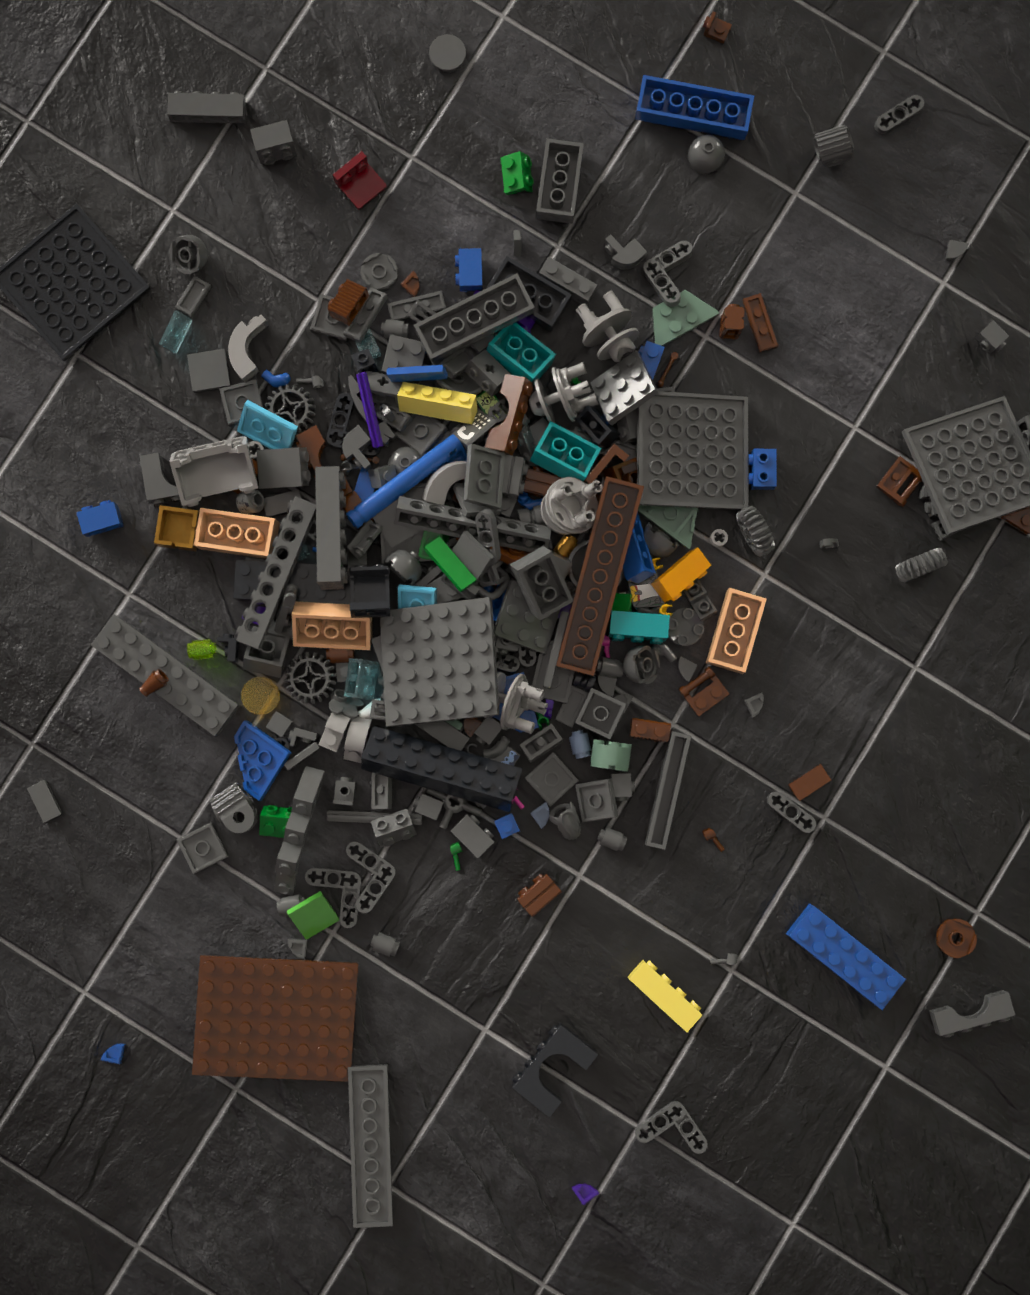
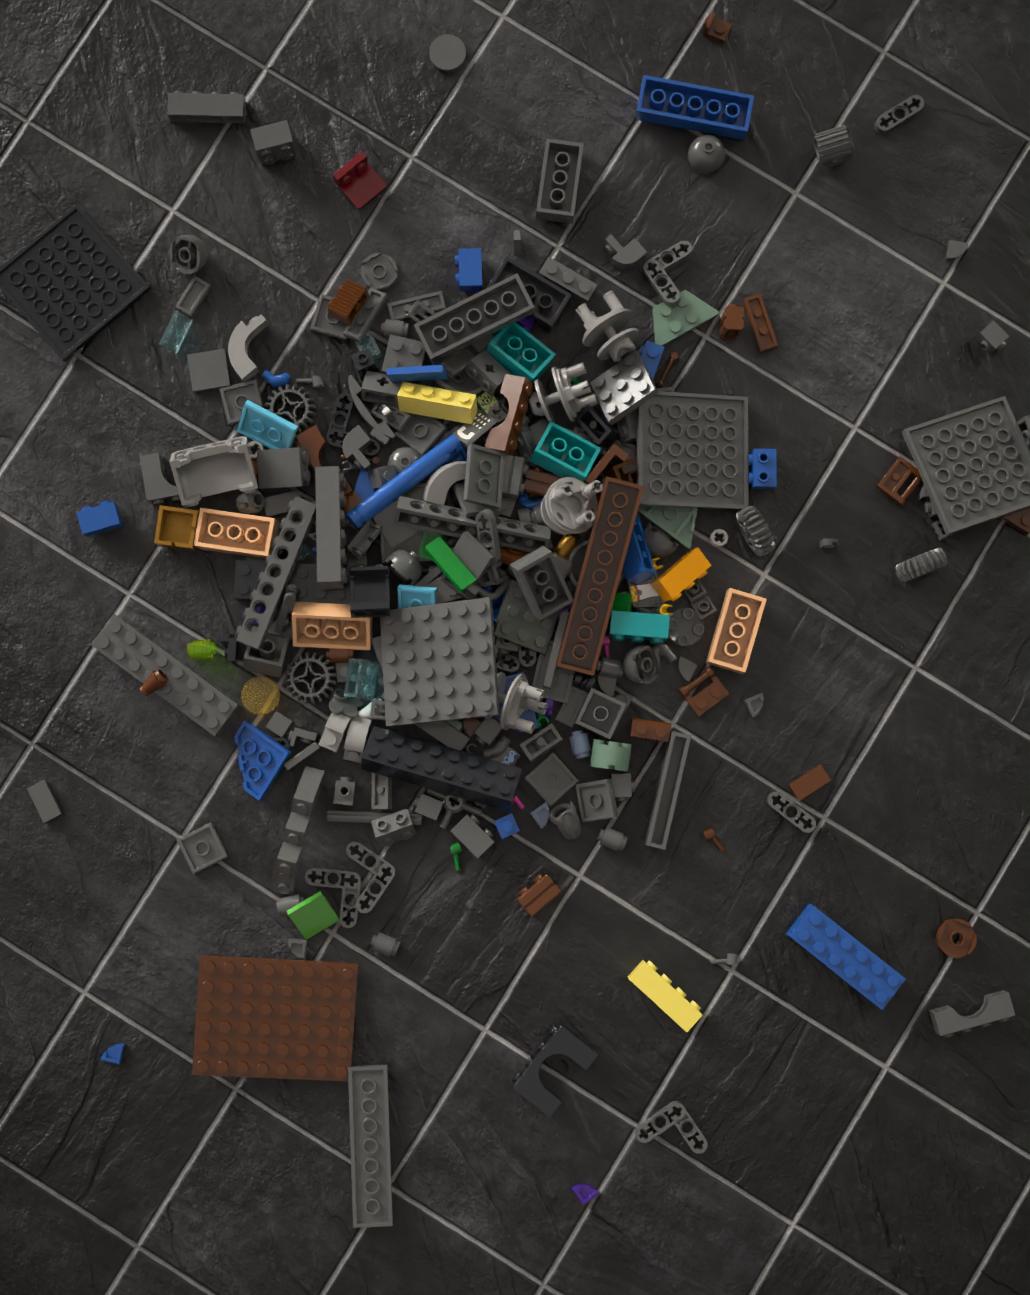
dark grey piece [210,782,258,833] -> none
green bracket [259,805,292,838] -> none
dark purple axle [356,372,383,448] -> none
reddish brown tile [401,271,420,297] -> none
green bracket [501,151,534,195] -> none

